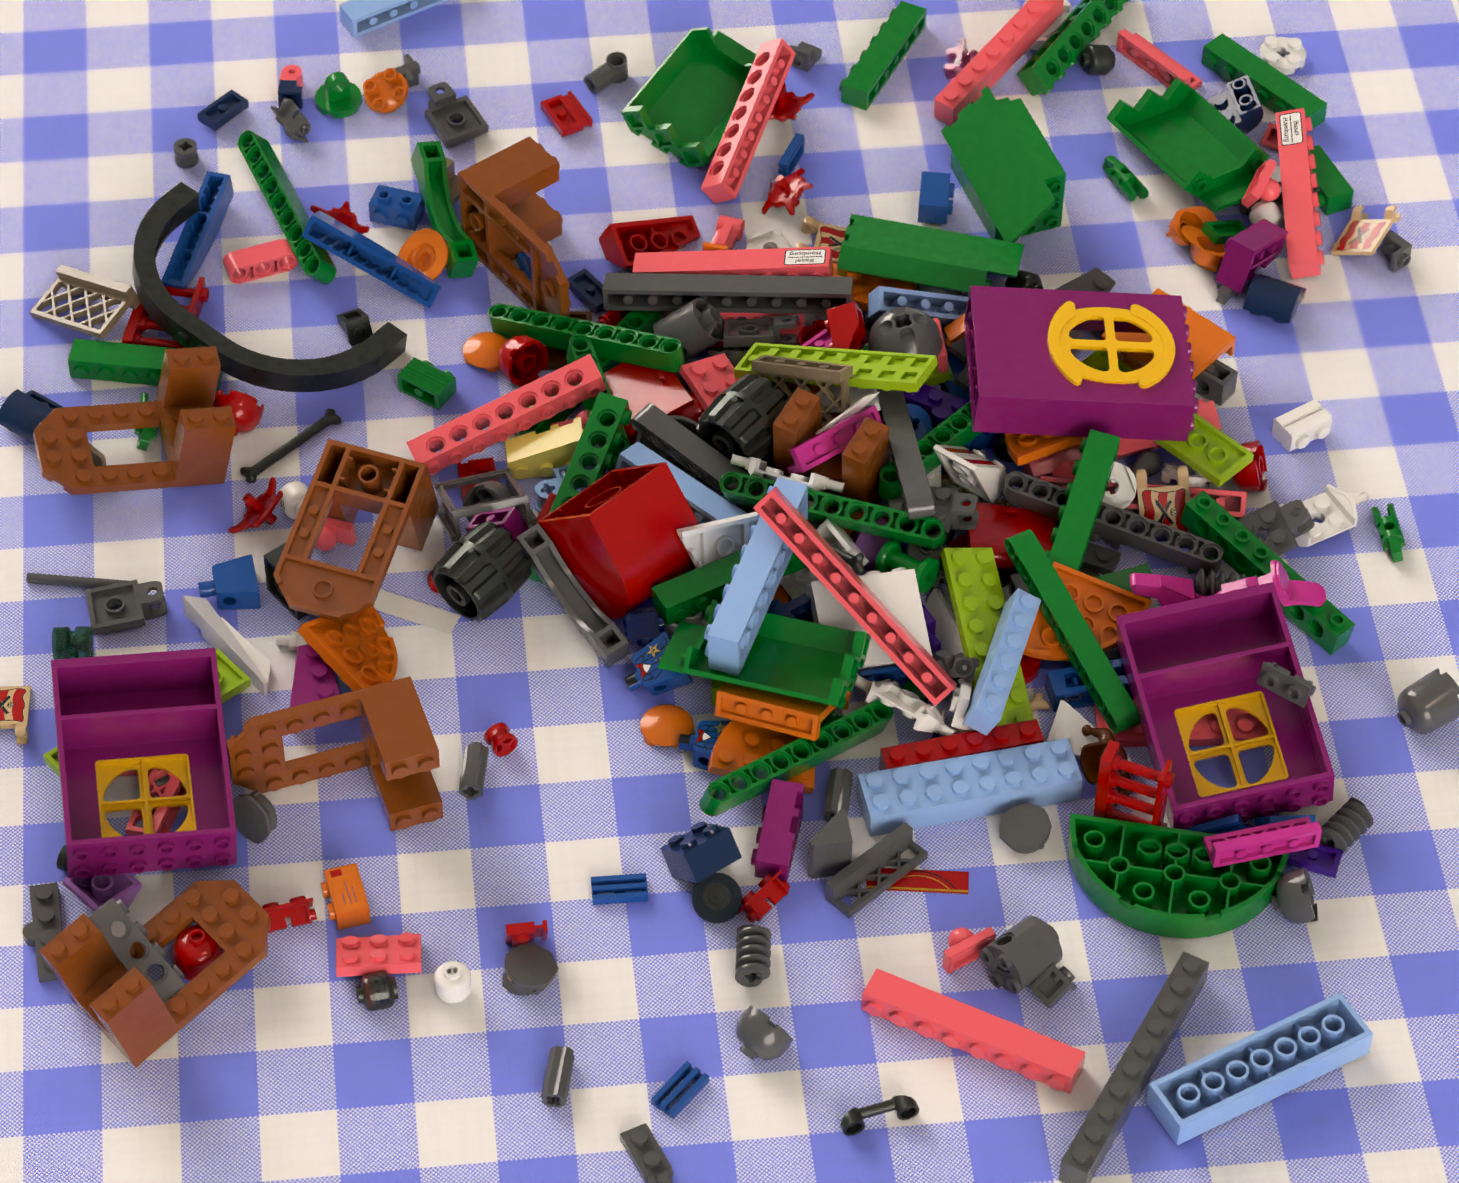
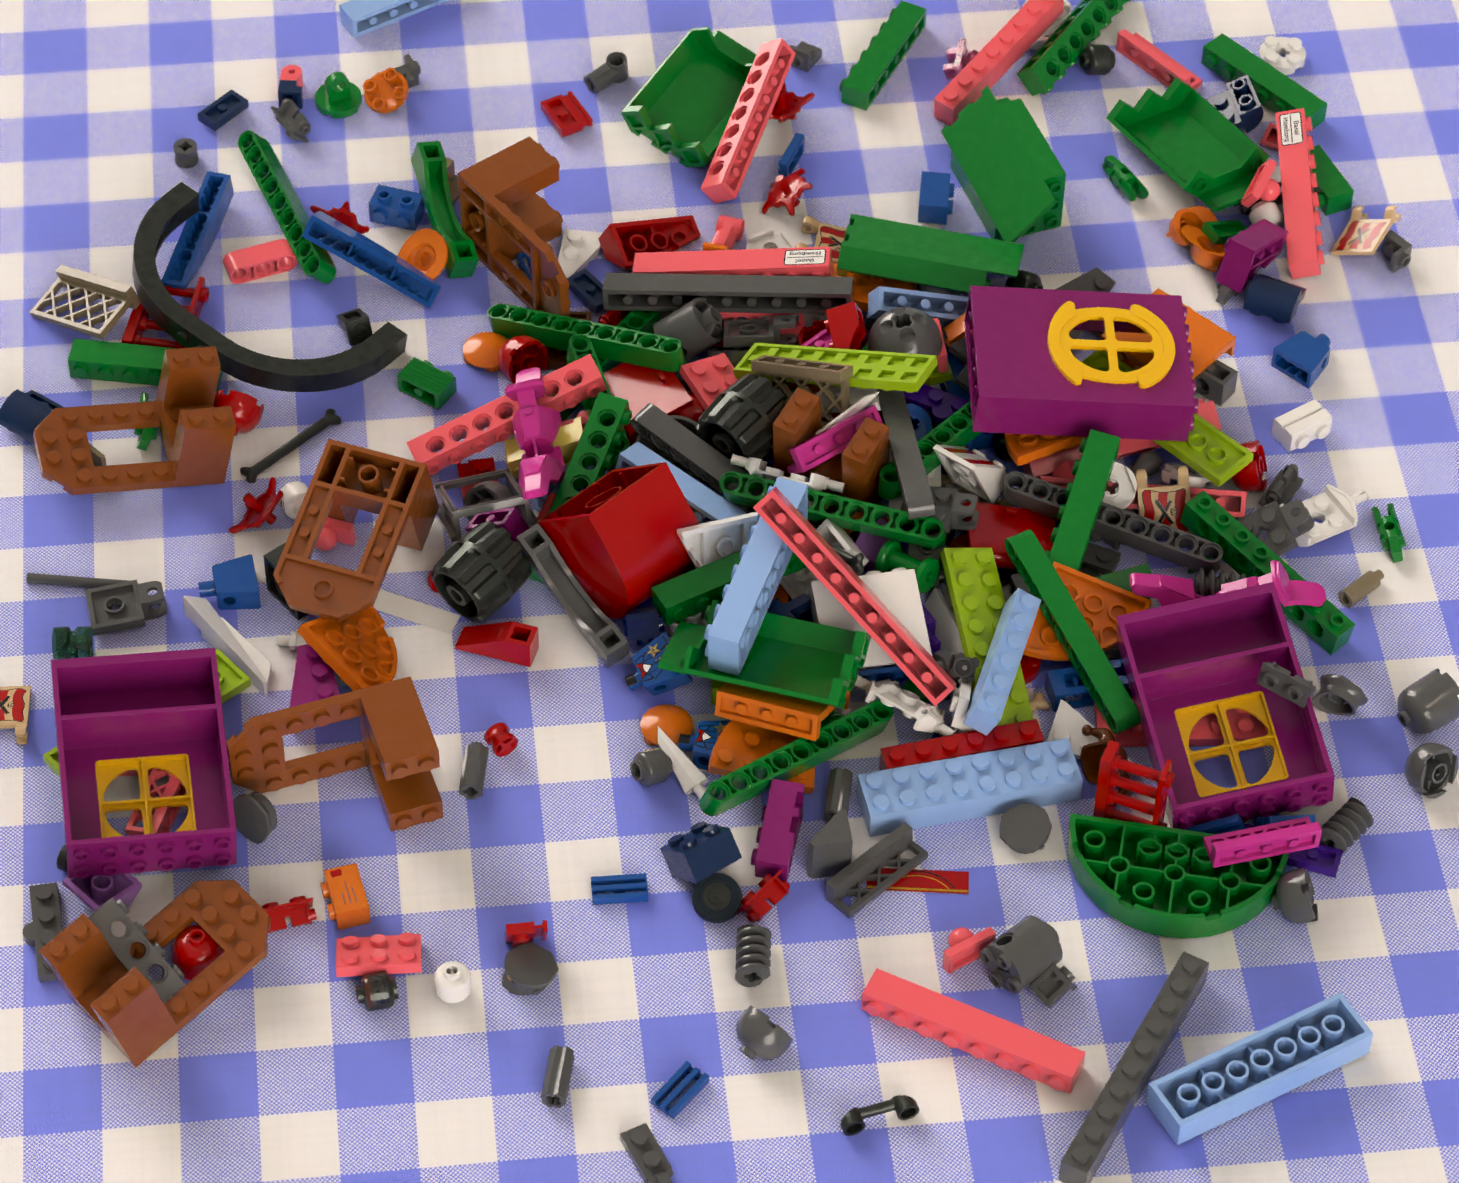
dark grey plate [424,82,488,148] -> none
none -> red slope [455,621,539,667]
none -> dark pink piece [504,367,566,500]
none -> white wing [558,229,603,278]
none -> dark grey head [630,748,673,786]
none -> white bar [658,726,708,799]
none -> dark grey hinge [1258,464,1304,506]
none -> blue torso [1271,331,1331,389]
none -> dark grey hat [1312,674,1368,716]
none -> dark tan cylinder [1338,570,1384,608]
none -> dark grey cylinder [1405,743,1458,798]

